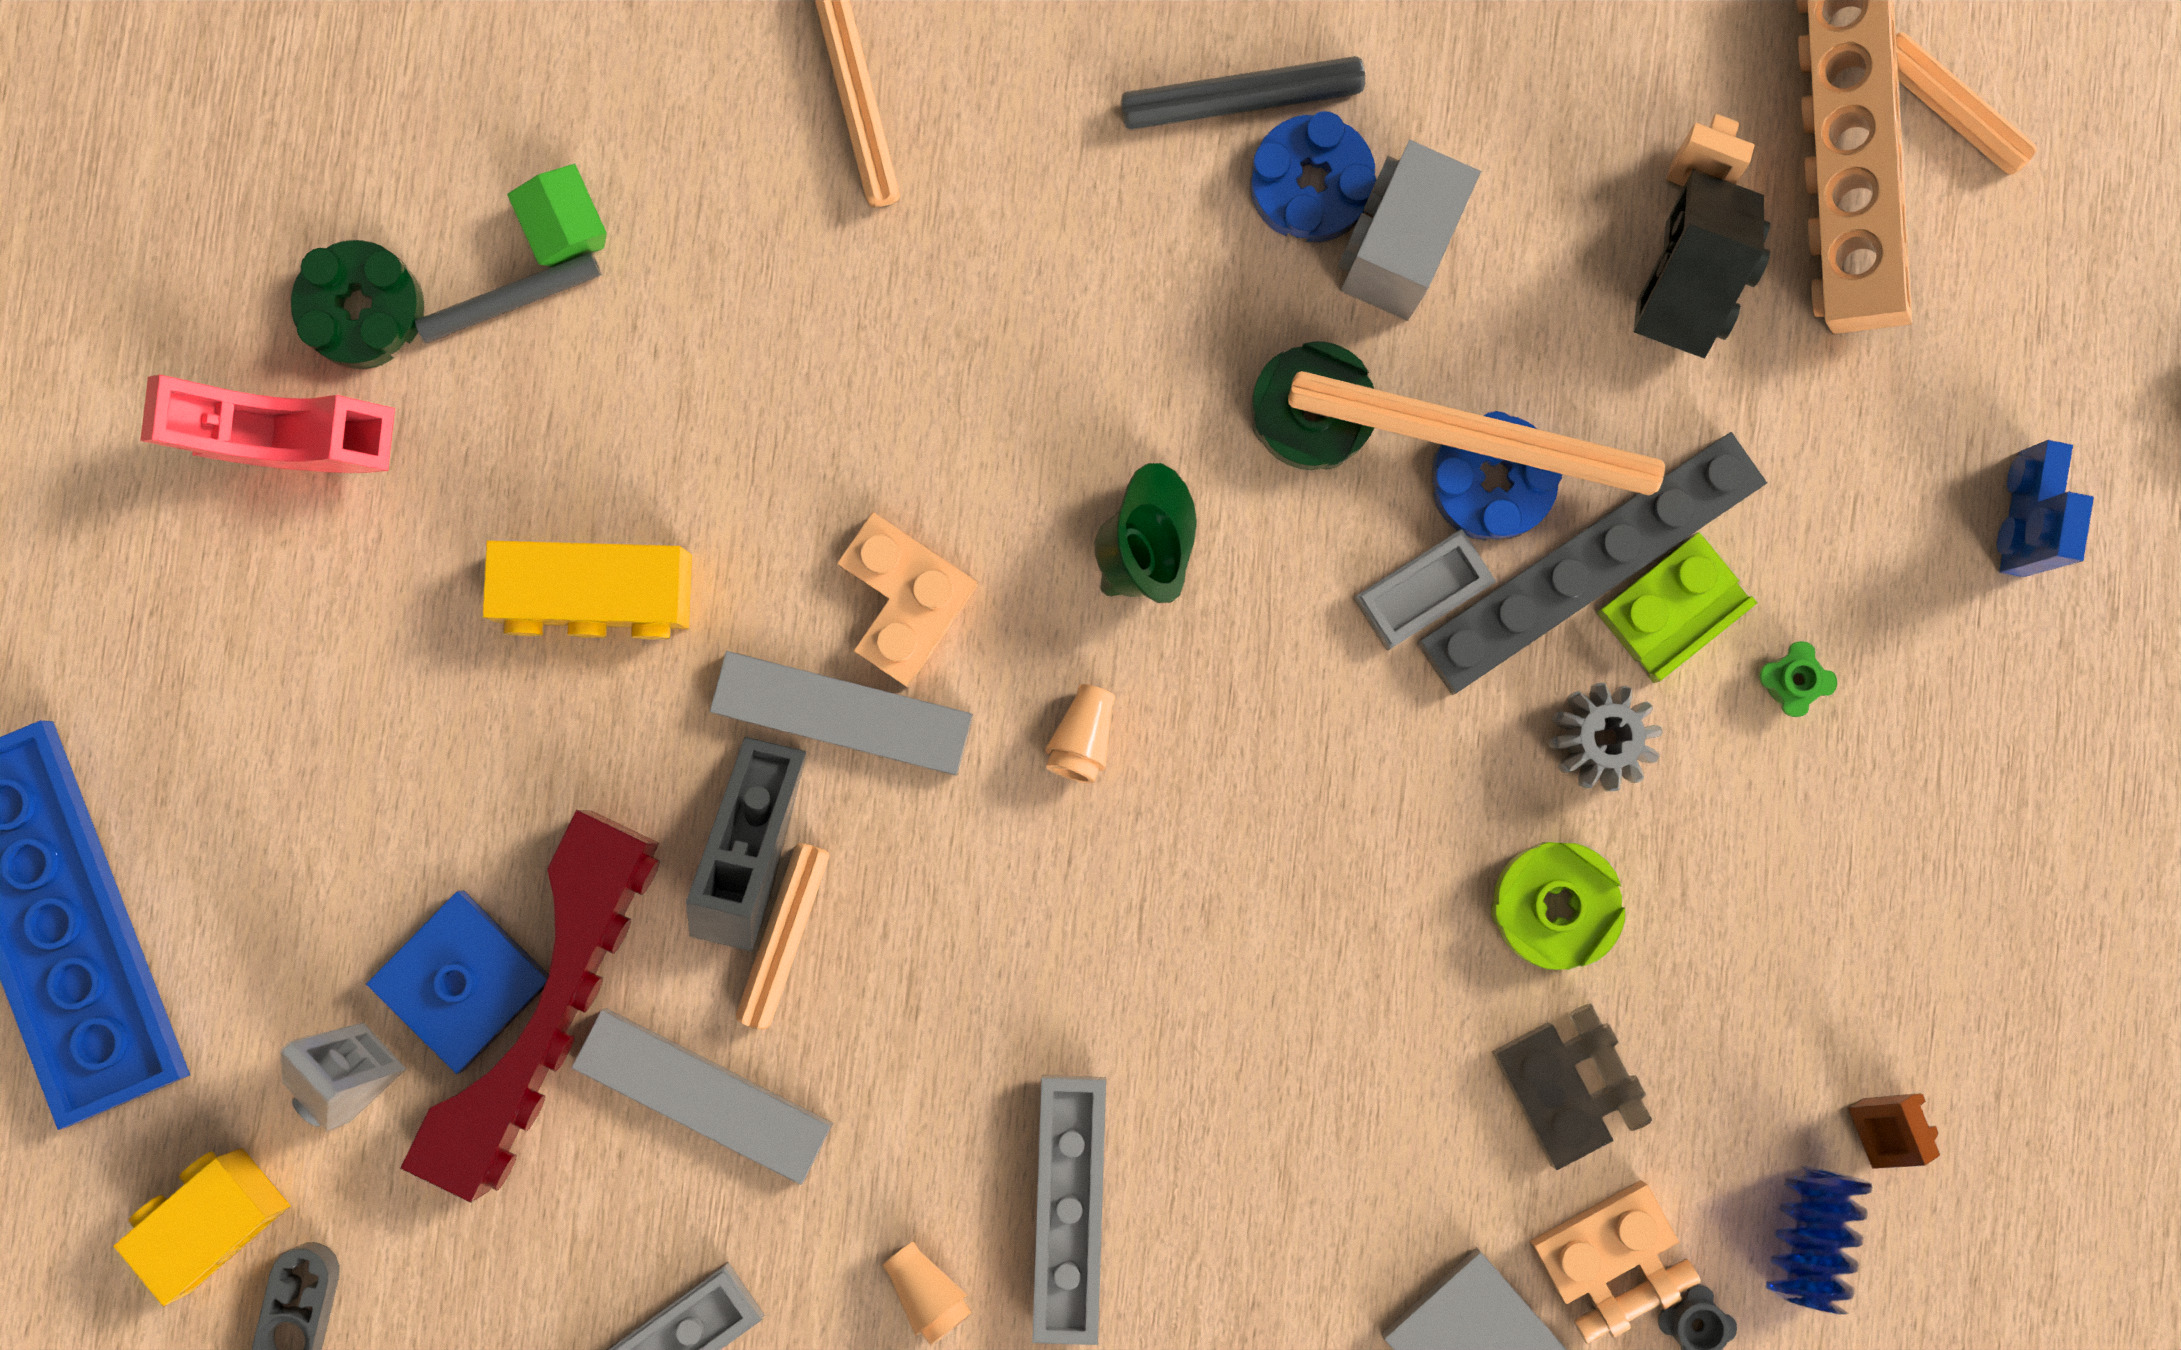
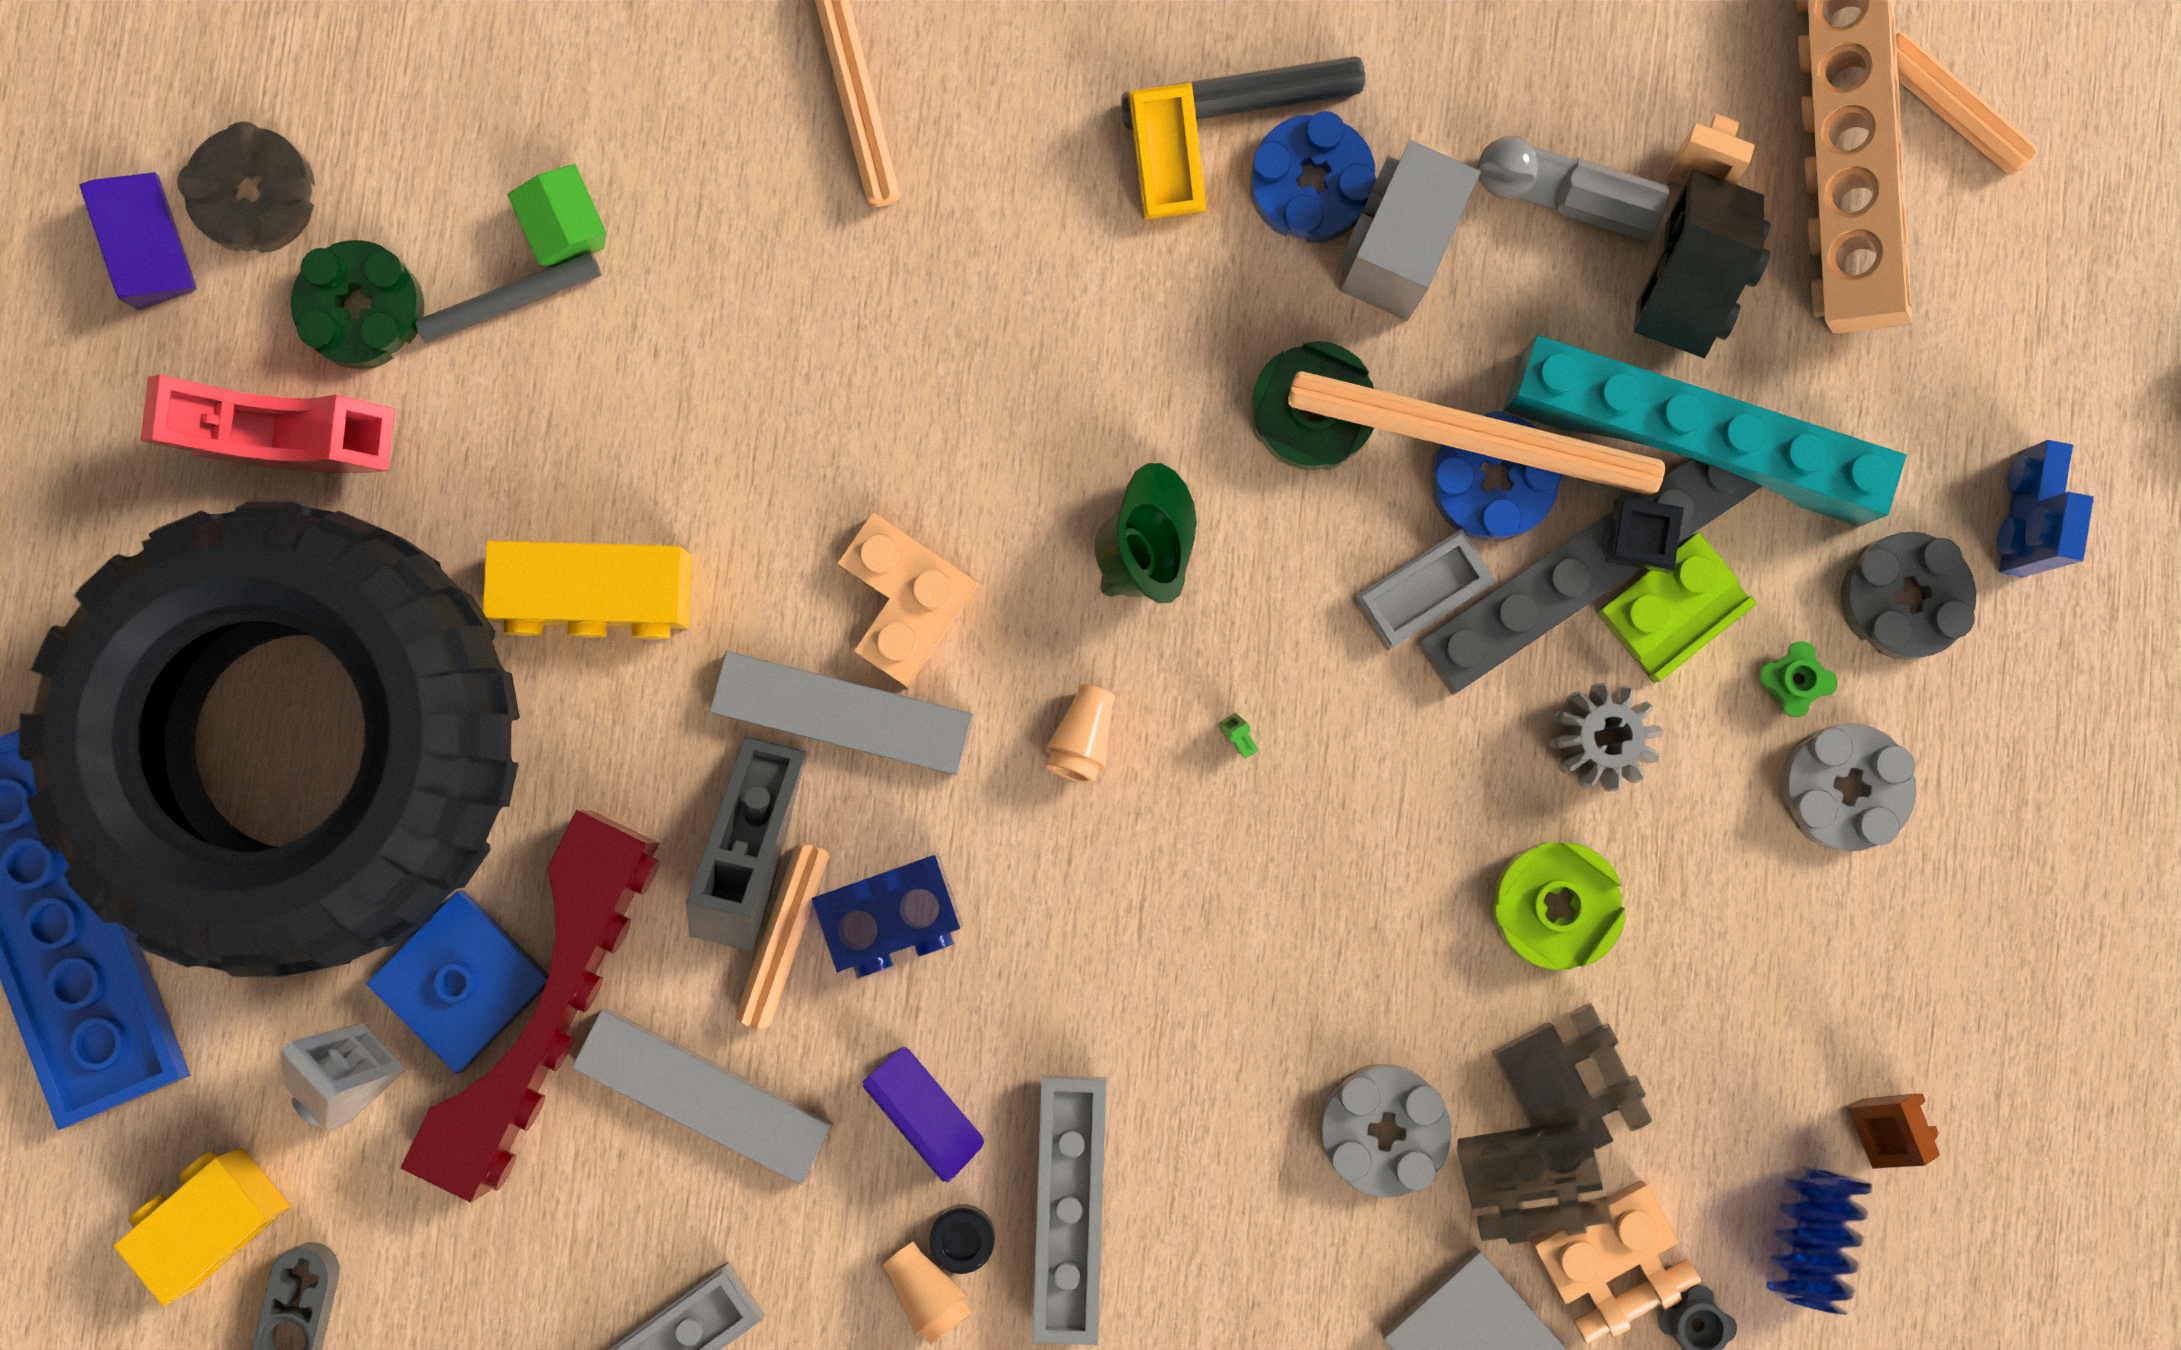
none -> black tyre [18,502,520,977]
none -> dark purple slope [80,172,197,310]
none -> clear smoke plate [177,121,315,253]
none -> clear blue brick [811,854,964,978]
none -> dark purple slope [862,1047,984,1183]
none -> black tile [929,1204,995,1274]
none -> yellow tile [1128,82,1207,219]
none -> bright green piece [1219,713,1259,759]
none -> light grey plate [1319,1064,1451,1198]
none -> clear smoke plate [1457,1118,1613,1245]
none -> light grey piece [1477,136,1669,242]
none -> teal arch [1503,335,1907,527]
none -> black tile [1605,496,1684,573]
none -> light grey plate [1780,723,1916,851]
none -> dark grey plate [1841,532,1976,660]

